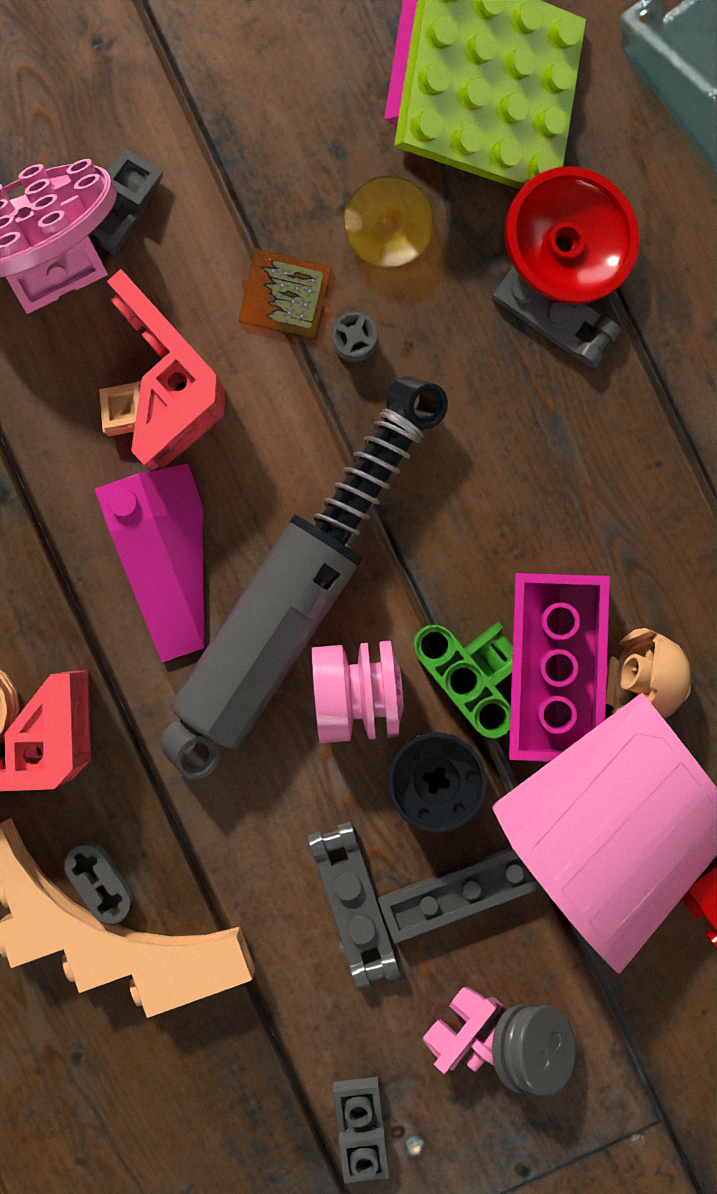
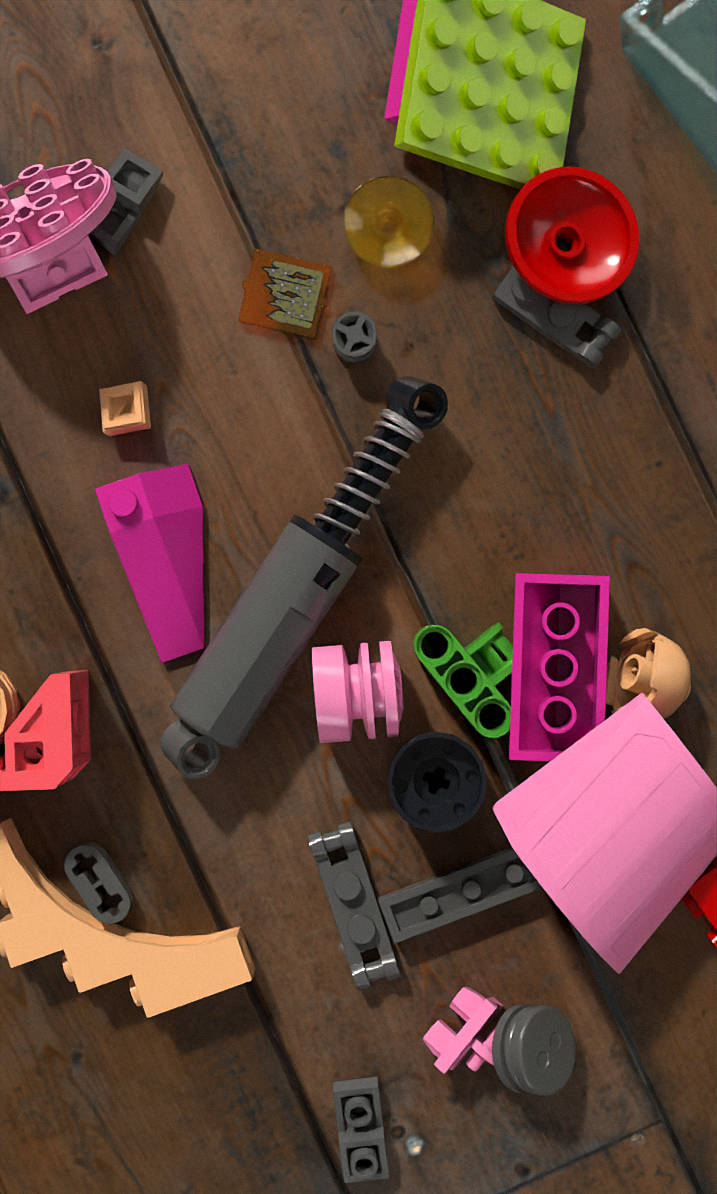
coral bracket [107,269,226,471] -> none

